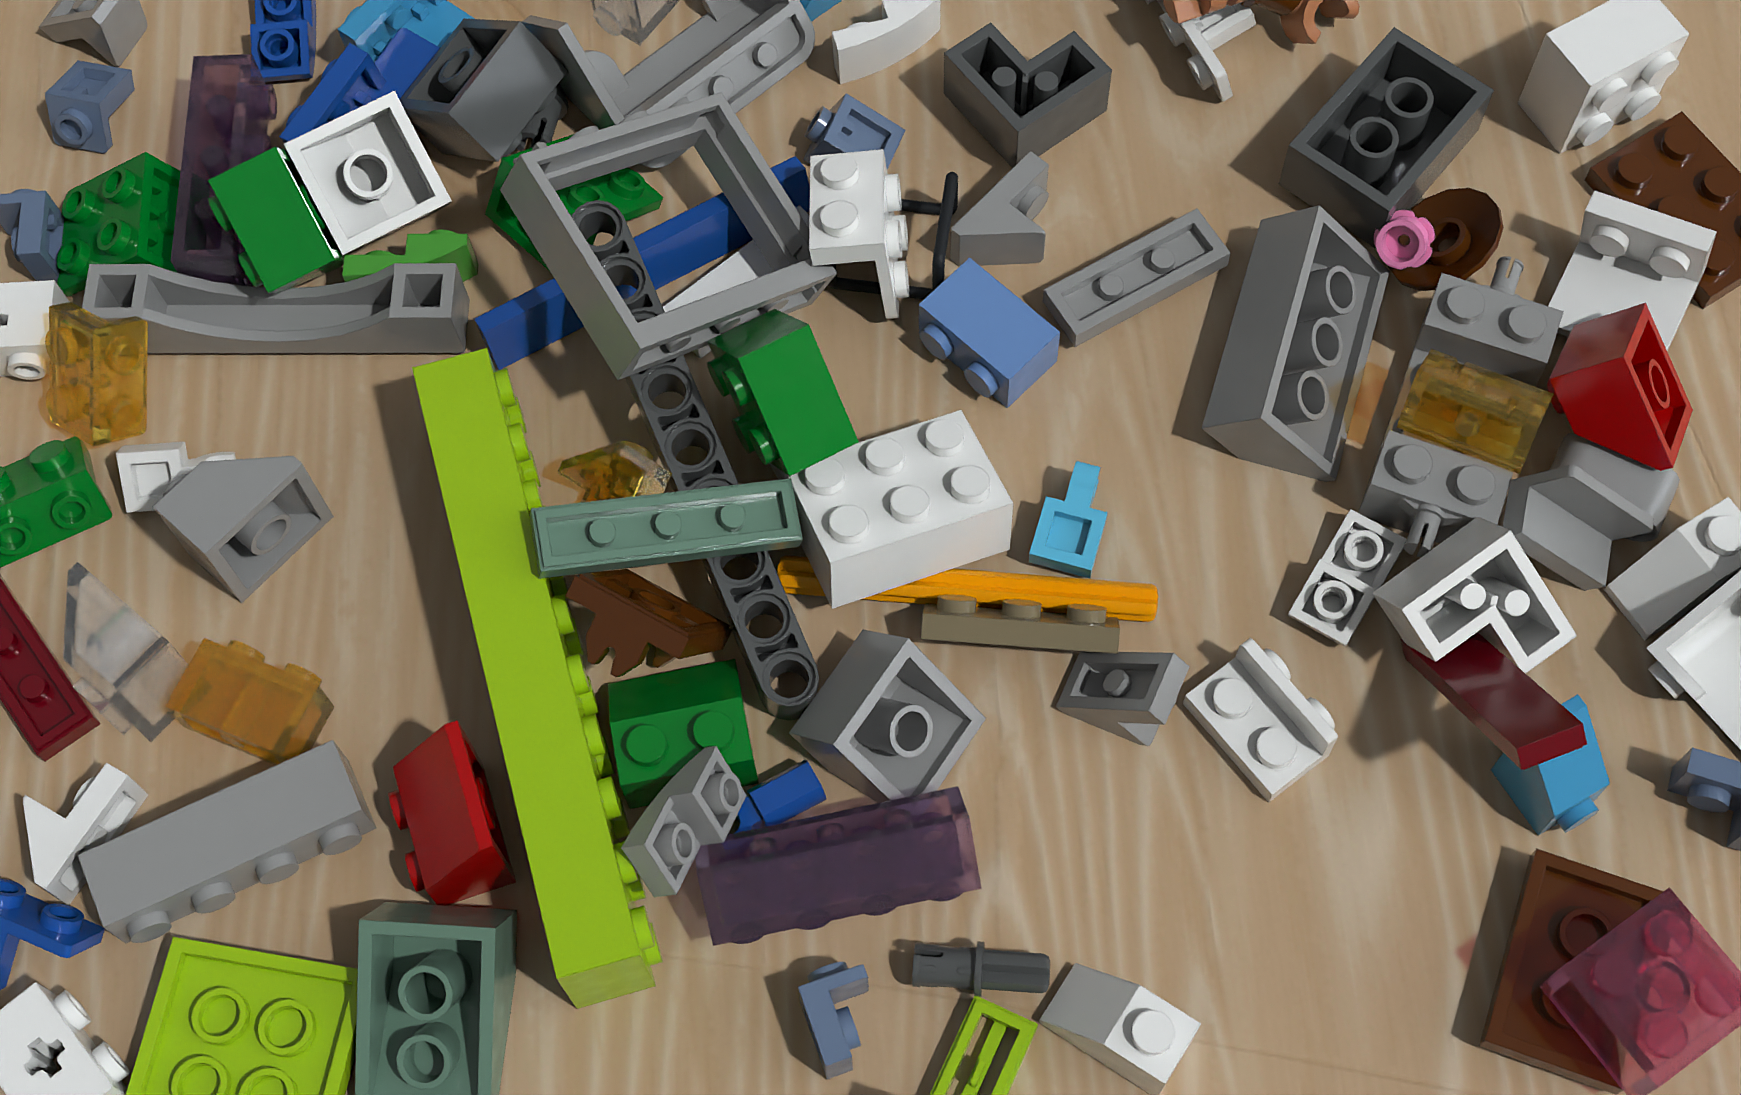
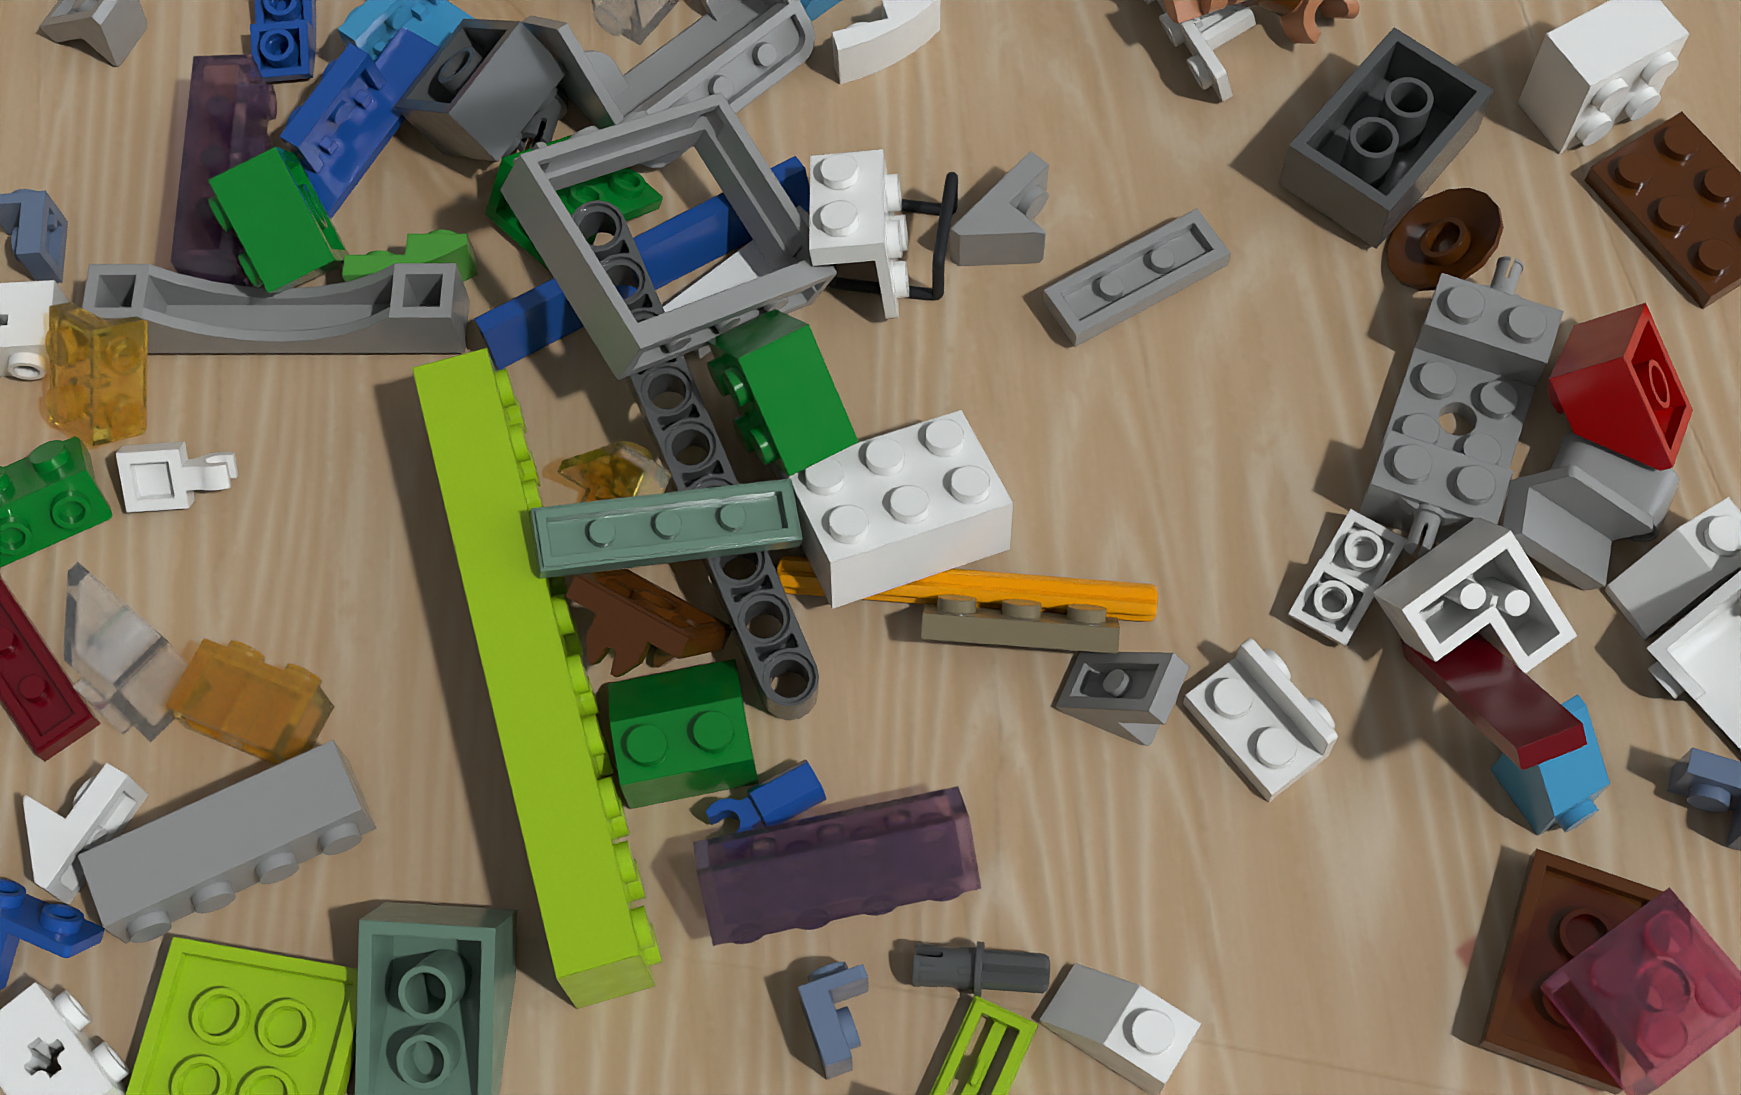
sand blue bracket [45,60,135,153] -> none
green bracket [57,152,201,297] -> none
light grey slope [152,456,334,603] -> none
white slope [284,91,452,256] -> none
red slope [388,720,516,906] -> none
light grey slope [621,746,747,897] -> none
light grey slope [789,630,986,824] -> none
sand blue bracket [803,93,905,169] -> none
medium blue brick [919,258,1060,408] -> none
dark grey brick [944,22,1112,168] -> none
medium azure plate [1029,461,1108,579] -> none
light grey slope [1202,205,1390,482] -> none
bright pink plate [1374,210,1435,270] -> none
clear yellow brick [1396,349,1554,474] -> none
white bracket [1548,191,1717,351] -> none

